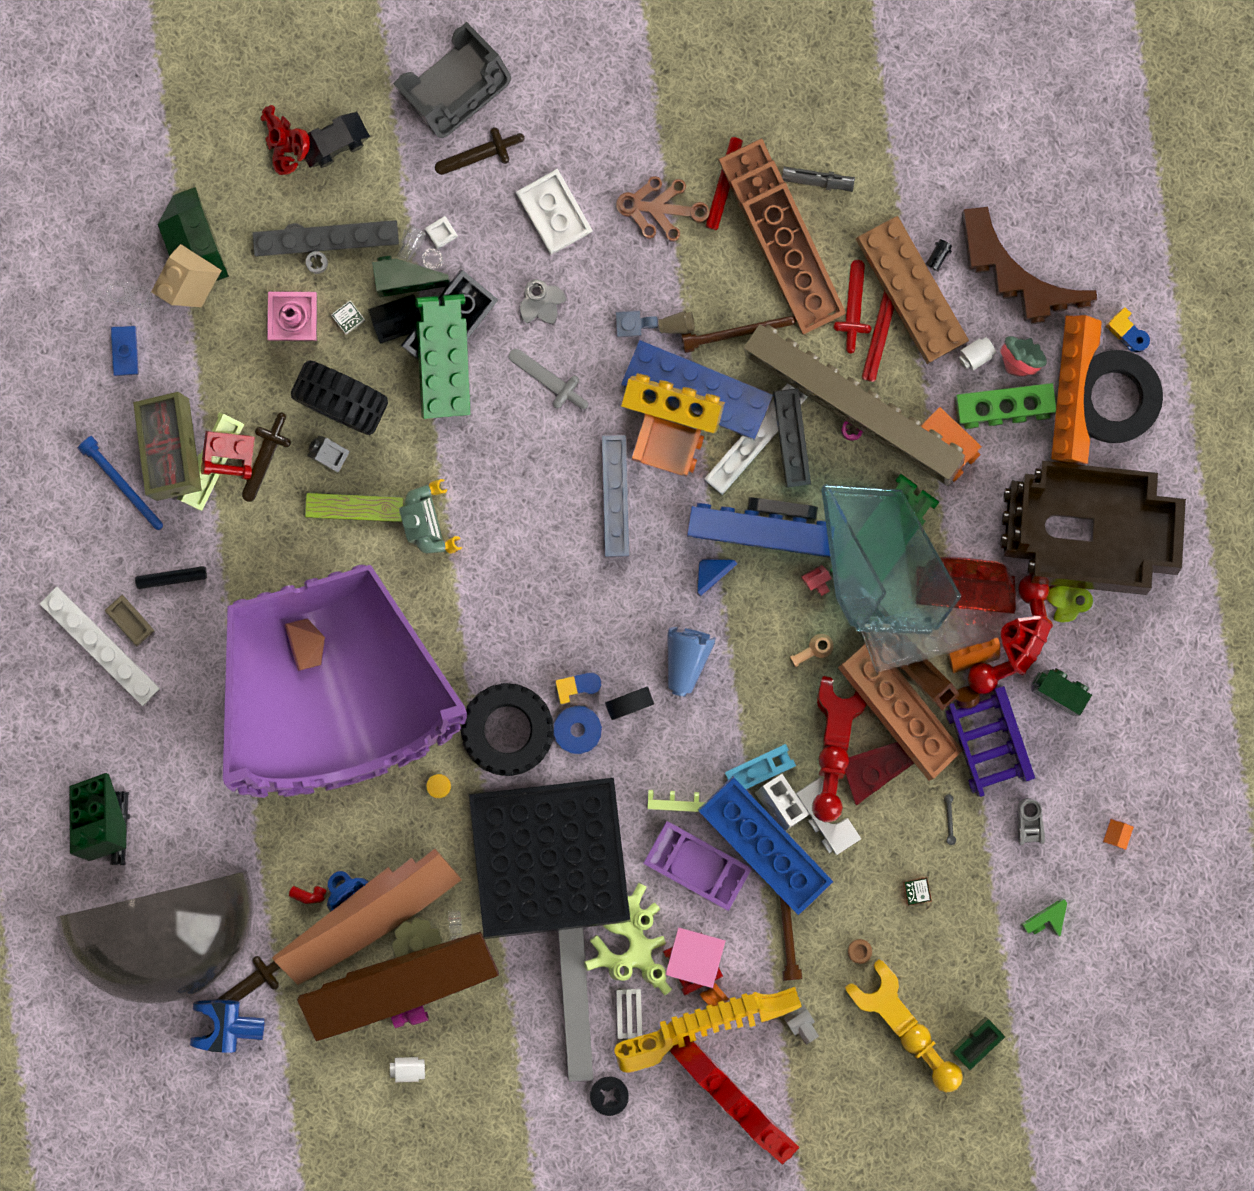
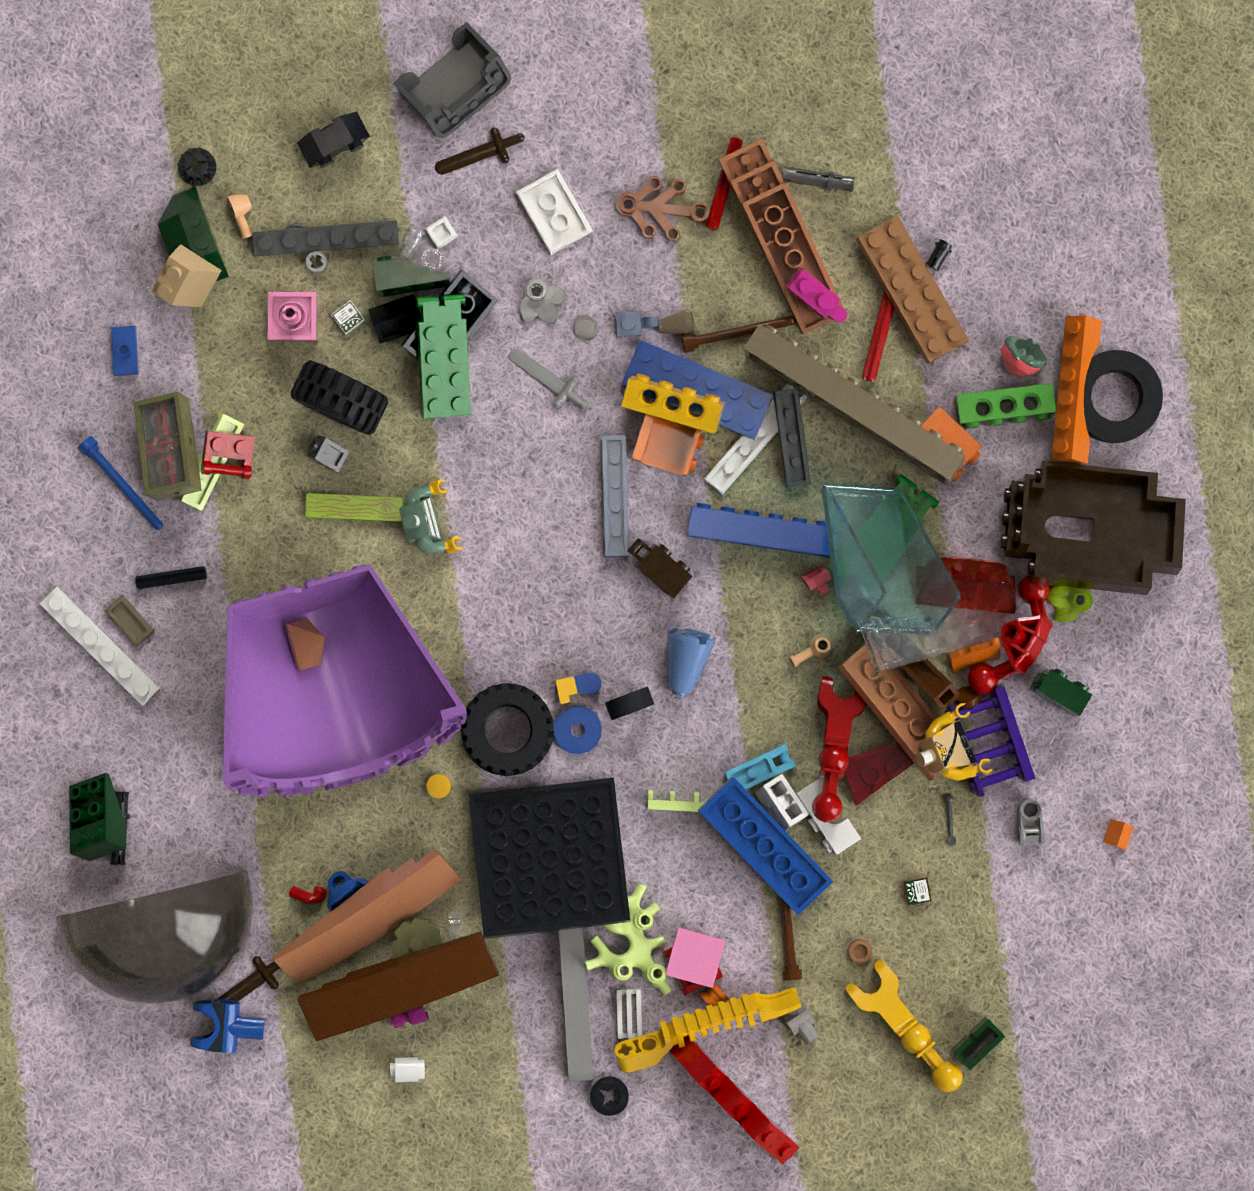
dark brown sword [242,412,291,502] -> none
red animal [260,105,310,175] -> none
medium lavender slope [643,821,752,911] -> none
blue slope [697,559,737,597] -> none
black beam [747,497,818,520] -> none
red sword [833,259,872,354] -> none
dark pink bush [841,421,863,441] -> none
white brick [958,337,996,371] -> none
reddish brown arch [962,206,1098,324] -> none
bright green slope [1021,898,1067,937] -> none
leg [1105,307,1150,353] -> none
none -> black gear [178,147,217,186]
none -> light nougat bar [226,194,253,240]
none -> piece [574,316,598,340]
none -> dark brown brick [627,538,693,598]
none -> dark pink brick [785,268,847,322]
none -> torso [916,703,993,781]

